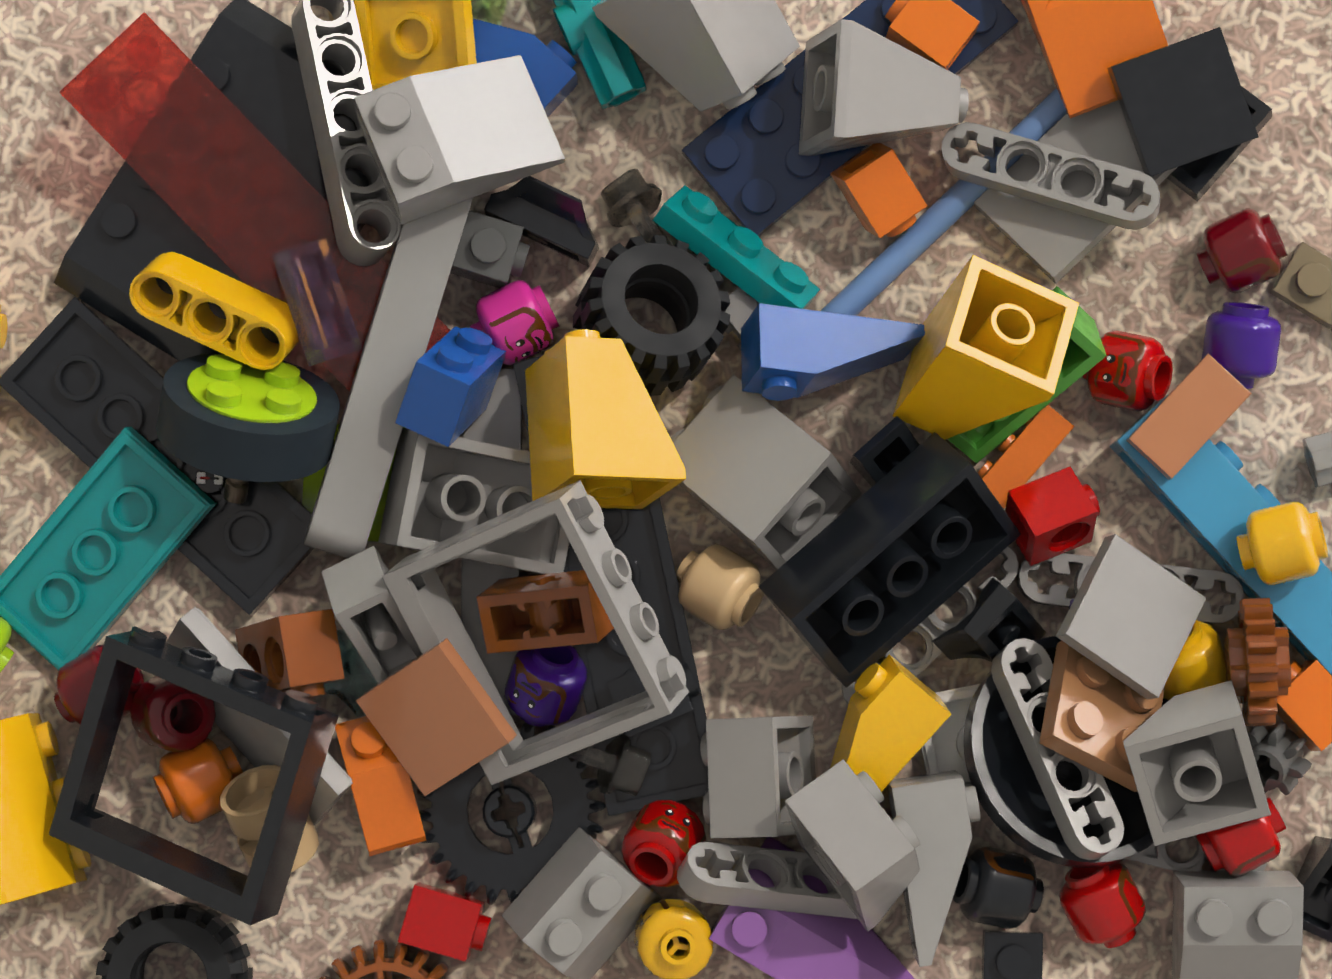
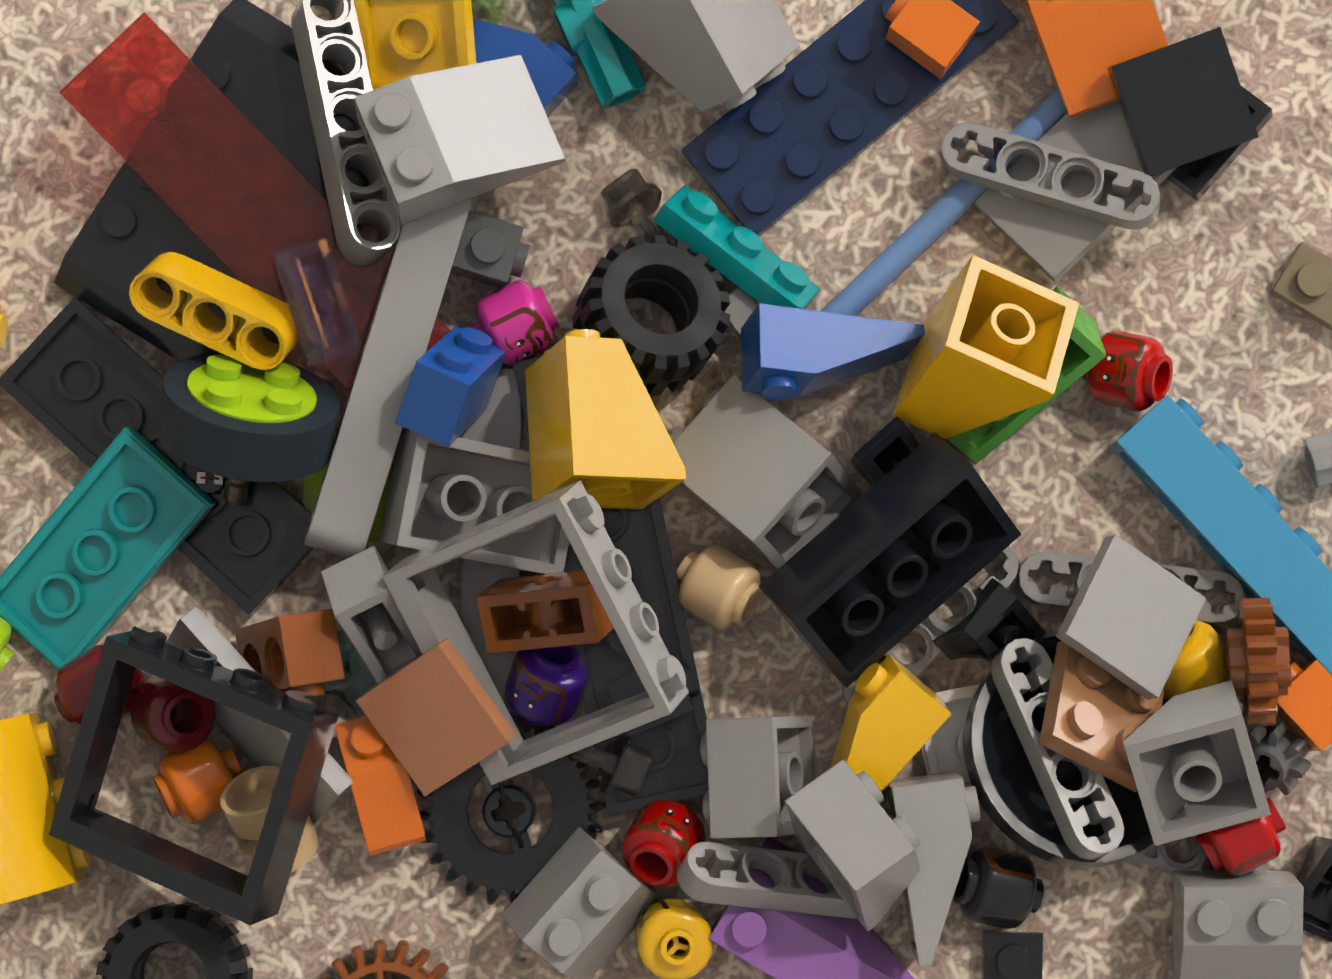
red brick [398,882,492,961] -> none
black slope [484,176,599,267] -> none
light grey slope [799,19,969,156] -> none
orange brick [830,143,927,238] -> none
orange piece [977,404,1075,509] -> none
red brick [1005,466,1100,566] -> none
red head [1059,863,1146,948] -> none
nougat tile [1126,353,1252,480] -> none
dark red head [1196,208,1288,294] -> none
dark purple head [1202,302,1281,389] -> none
yellow head [1237,502,1328,585] -> none

